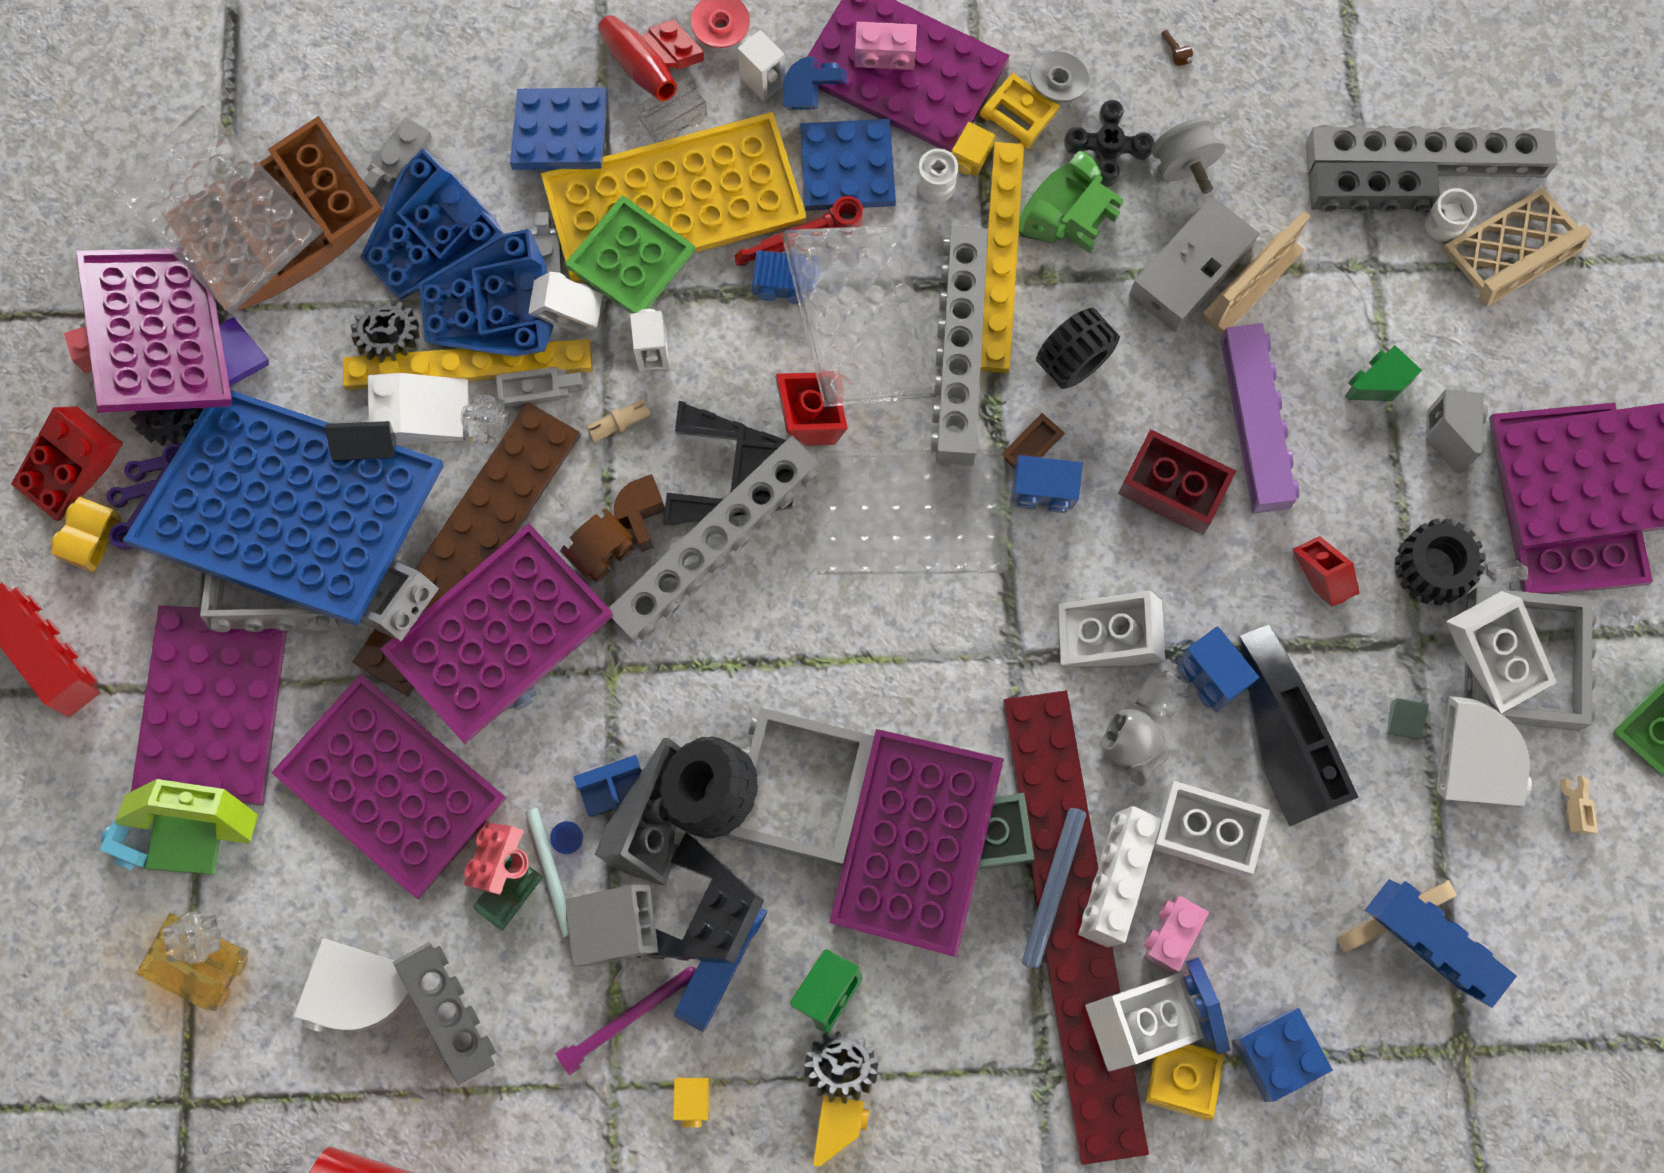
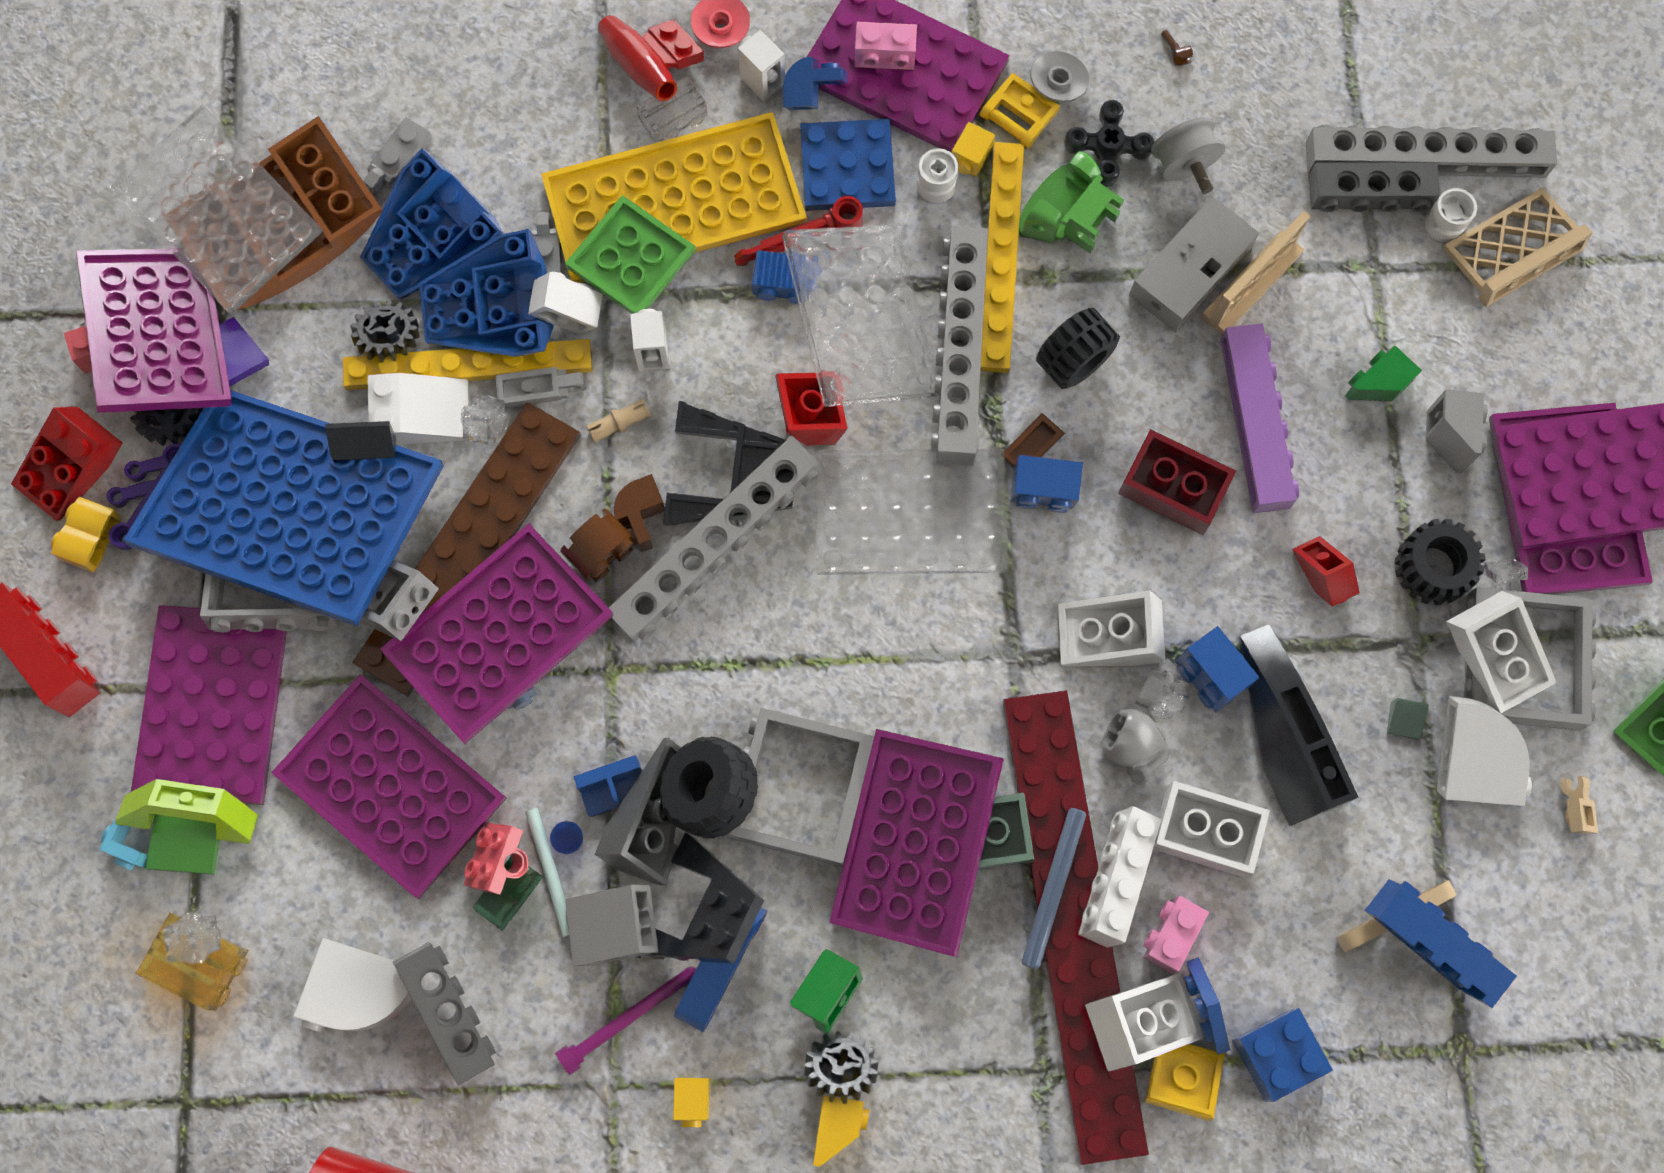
blue plate [510,87,608,170] -> none

